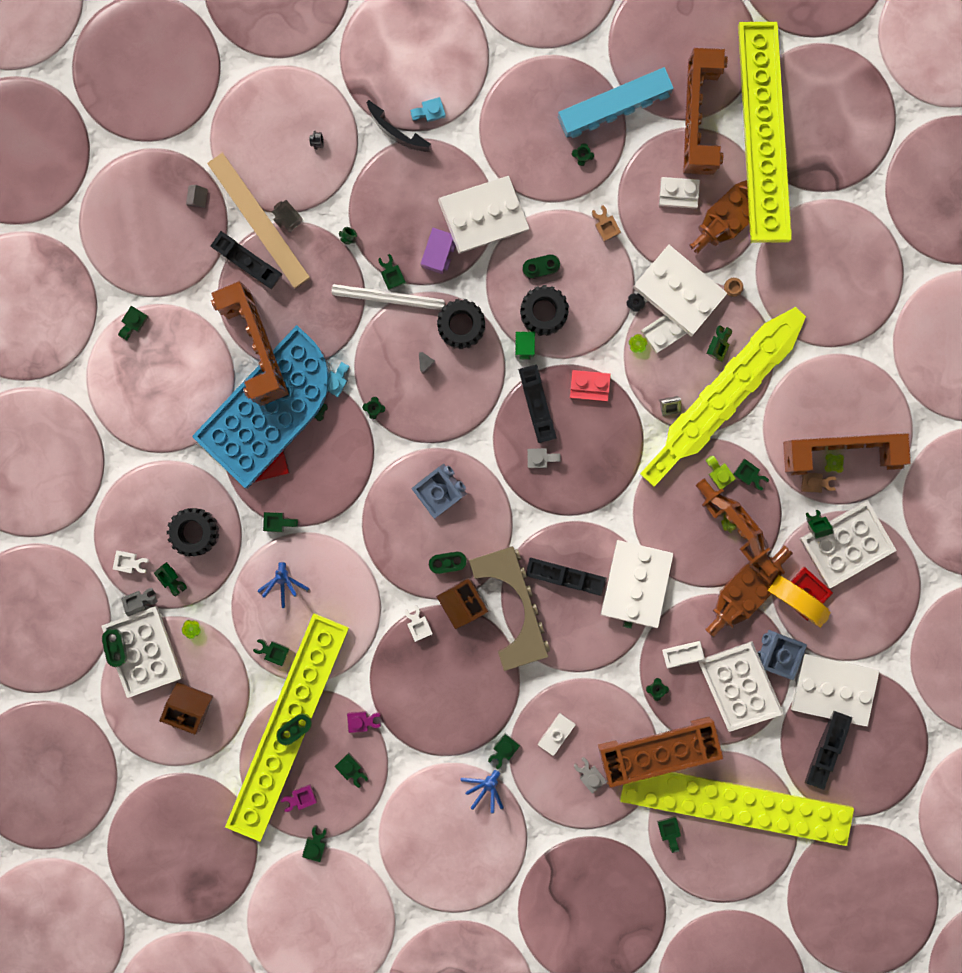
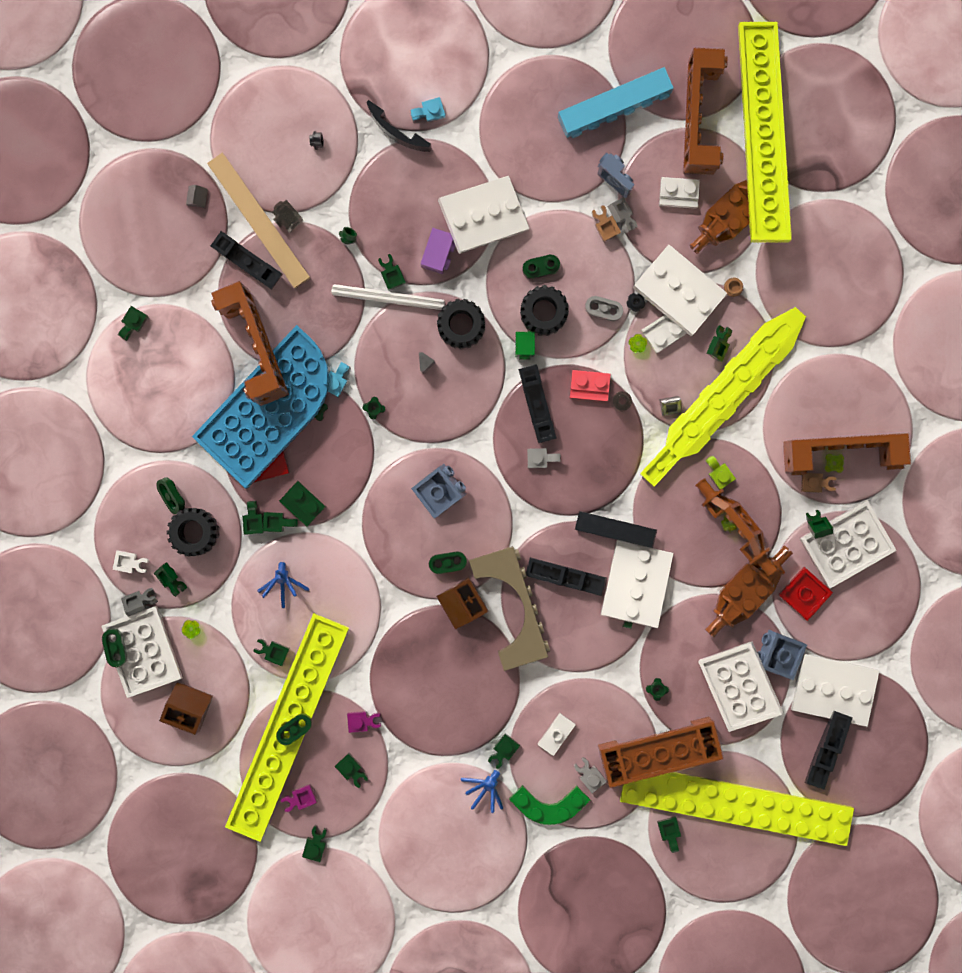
white plate [405,605,433,642] -> none
dark green plate [572,143,594,166] -> none
white plate [663,641,705,669] -> none
dark green plate [733,459,769,490] -> none
yellow arch [768,575,831,628] -> none
none -> dark green plate [156,477,185,514]
none -> dark green plate [242,501,264,535]
none -> dark green plate [279,481,326,527]
none -> green plate [509,785,590,825]
none -> black slope [575,511,657,548]
none -> light grey plate [585,296,623,321]
none -> sand blue plate [597,153,635,199]
none -> light grey plate [607,197,638,234]
none -> clear smoke brick [611,391,632,412]

